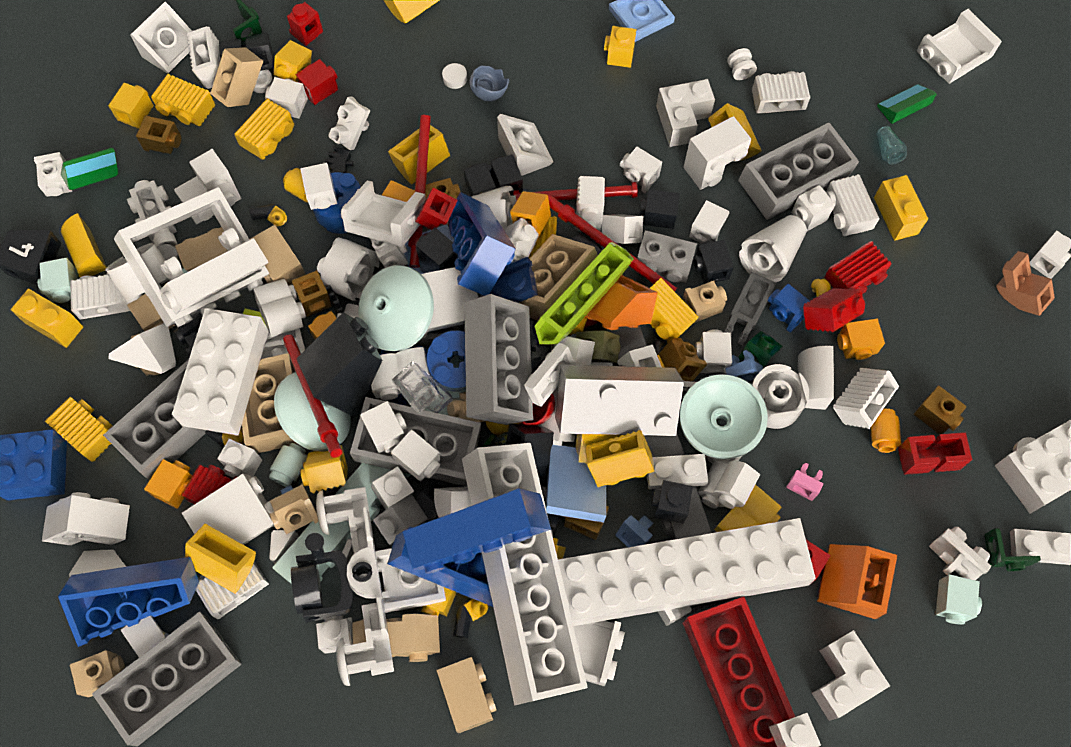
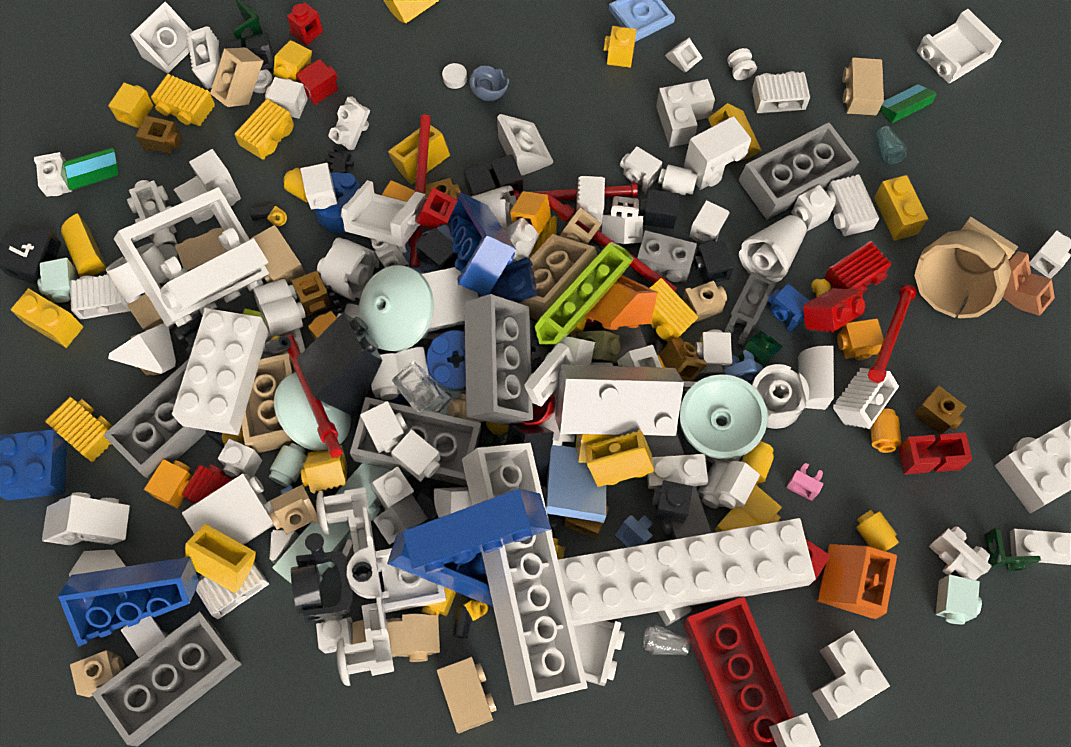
none -> black arm [265,336,291,355]
none -> tan brick [560,207,602,244]
none -> white tile [611,196,639,219]
none -> clear cone [643,625,690,656]
none -> white brick [658,164,698,195]
none -> white slope [665,38,702,73]
none -> yellow brick [741,441,774,485]
none -> tan brick [842,58,884,116]
none -> yellow brick [856,510,899,552]
none -> red bar [868,285,917,383]
none -> tan plate [914,217,1018,318]

